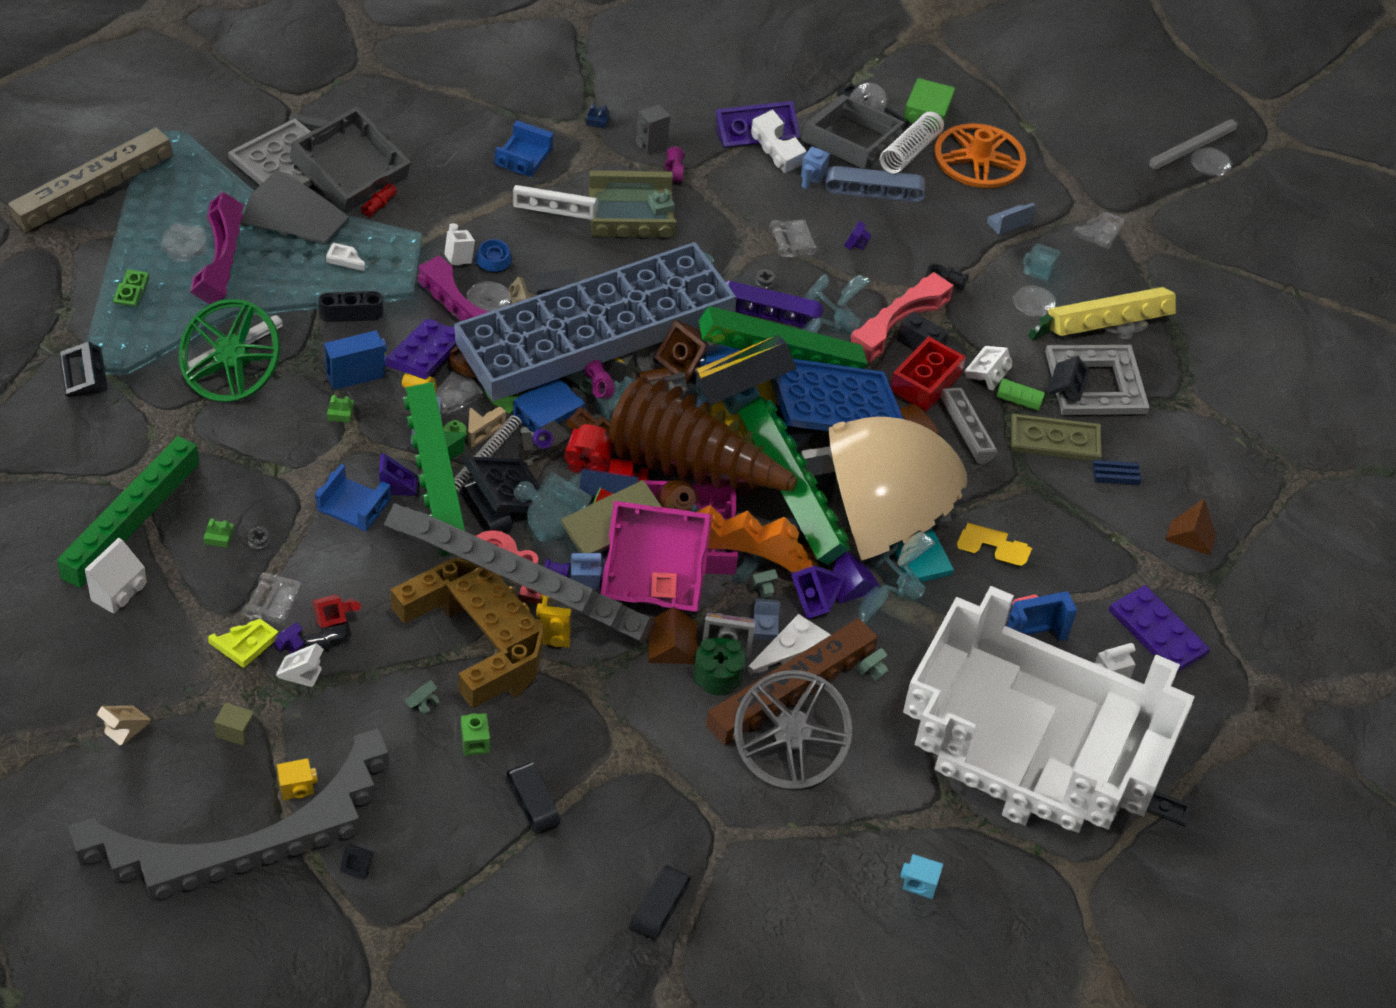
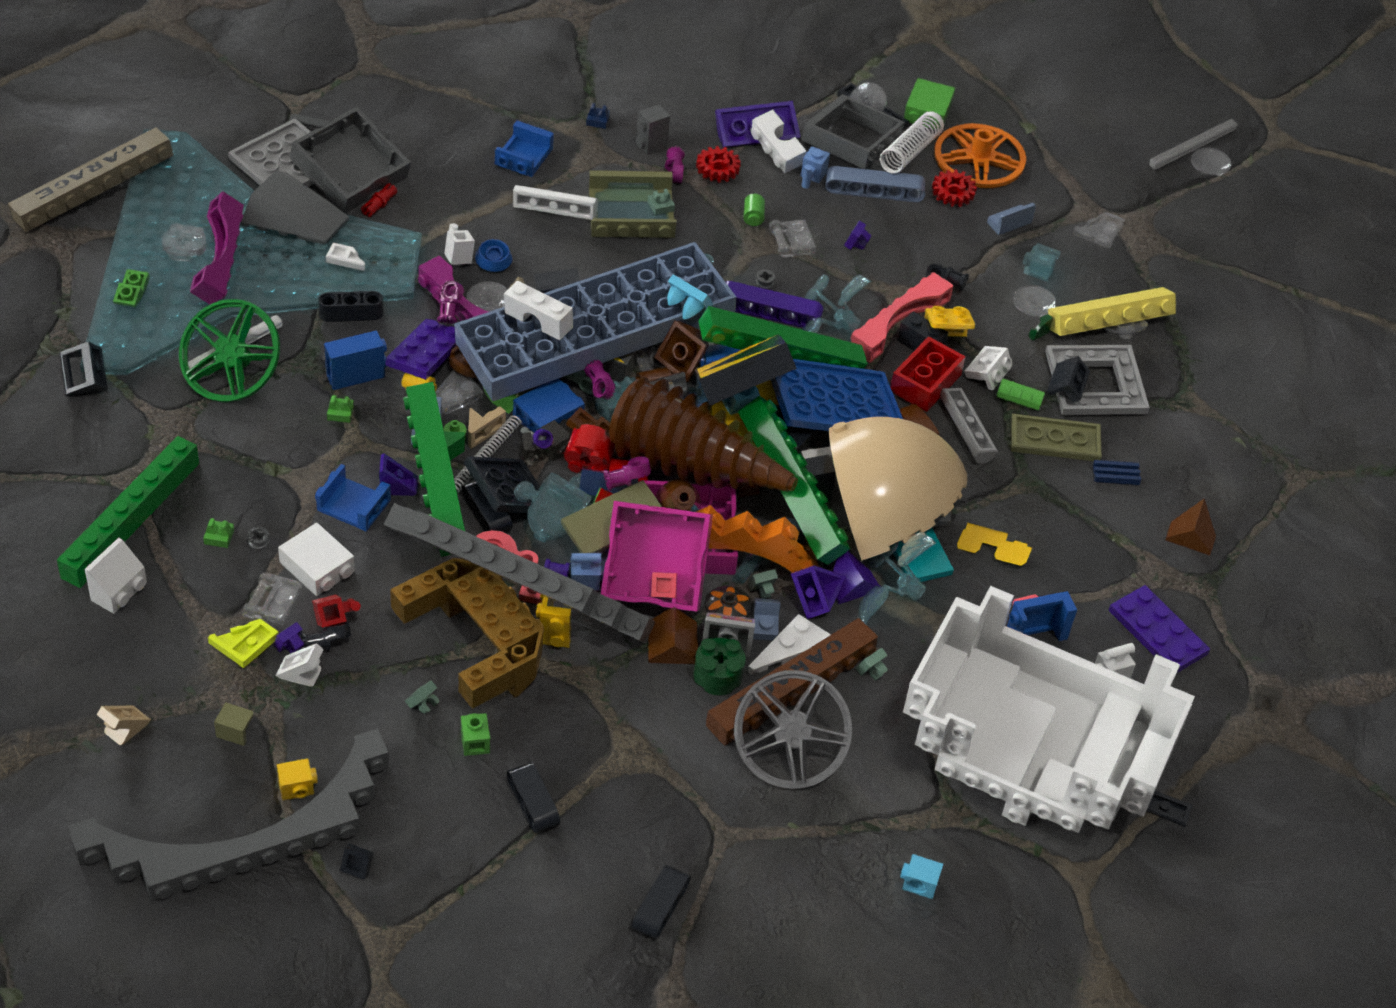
none -> white brick [278,523,355,596]
none -> magenta connector [437,280,464,324]
none -> white arch [504,281,573,340]
none -> magenta connector [603,457,651,491]
none -> medium azure tile [667,275,713,320]
none -> red gear [696,146,741,183]
none -> clear smoke dish [704,586,753,618]
none -> bright green brick [744,194,765,226]
none -> yellow bracket [925,306,975,337]
none -> red gear [932,169,977,207]

